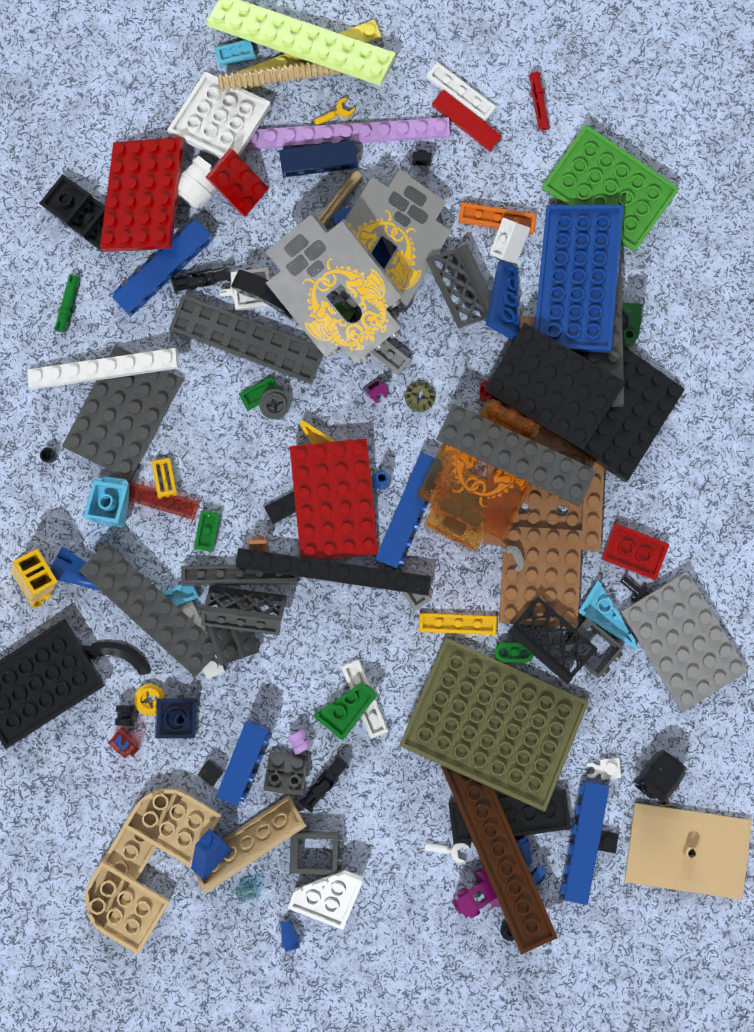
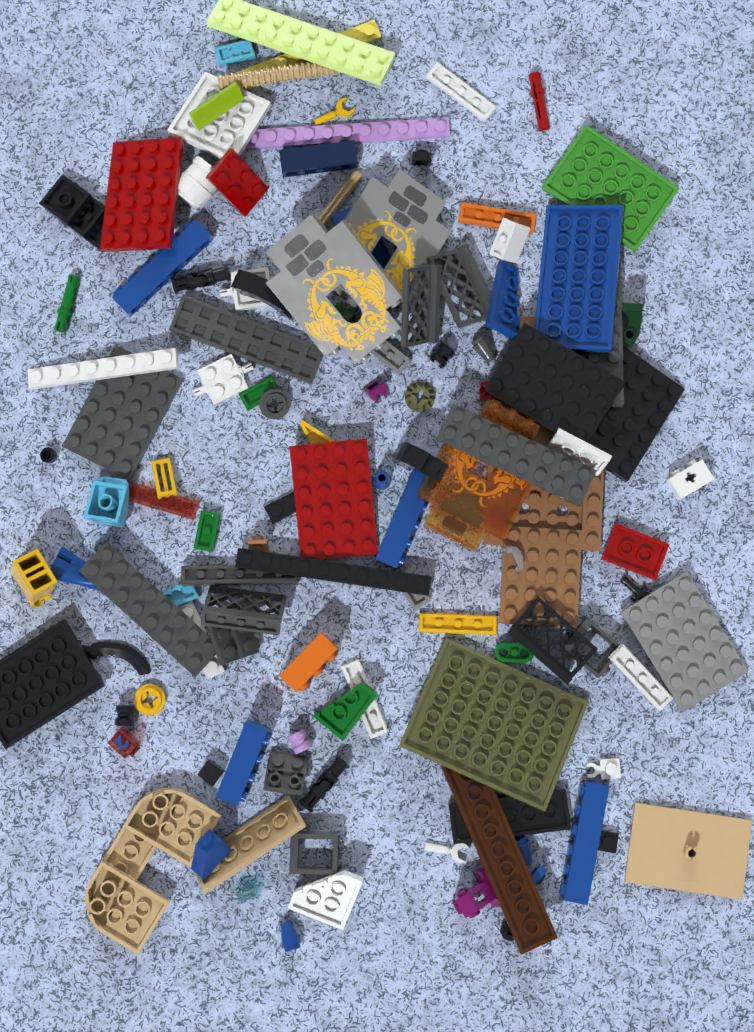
dark blue plate [155,698,197,739] -> none
red tile [432,90,502,152] -> none
medium azure wing [578,581,637,649] -> none
black piece [632,750,687,807] -> none
none -> lime tile [189,81,244,131]
none -> white plate [192,354,254,405]
none -> orange brick [279,632,339,692]
none -> black arch [392,442,449,483]
none -> dark grey fence [401,263,442,348]
none -> black wheel [429,342,455,369]
none -> dark grey cone [471,334,497,364]
none -> white tile [547,428,612,476]
none -> white tile [608,643,673,711]
none -> white brick [666,459,714,500]

